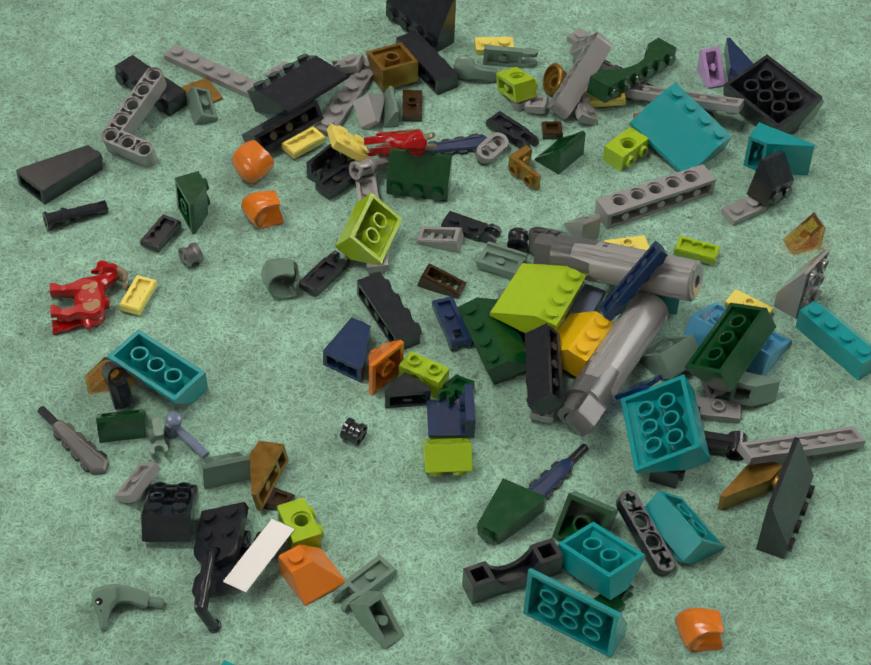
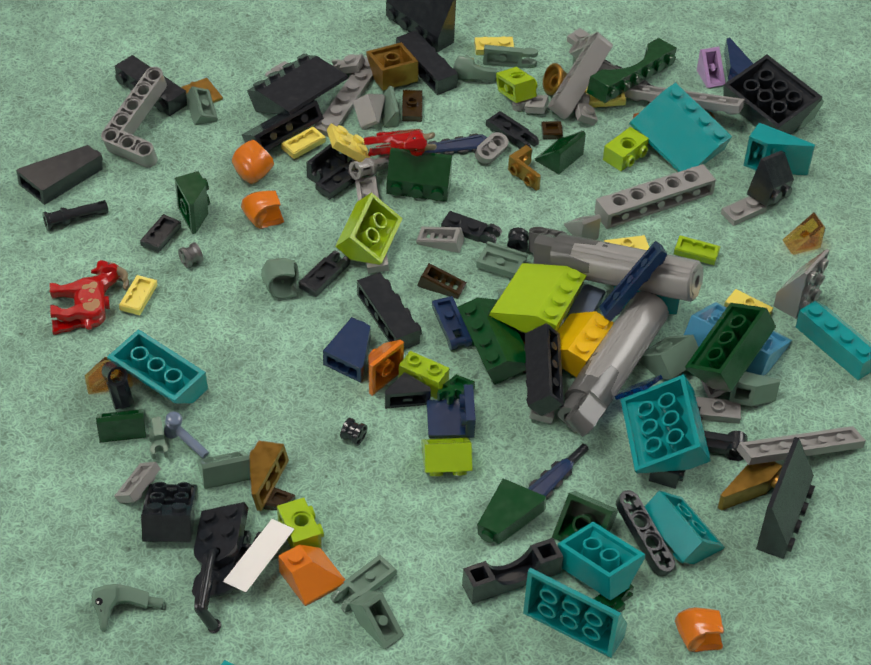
dark grey sword [37,406,109,474] -> none
light grey plate [164,44,257,99] -> none

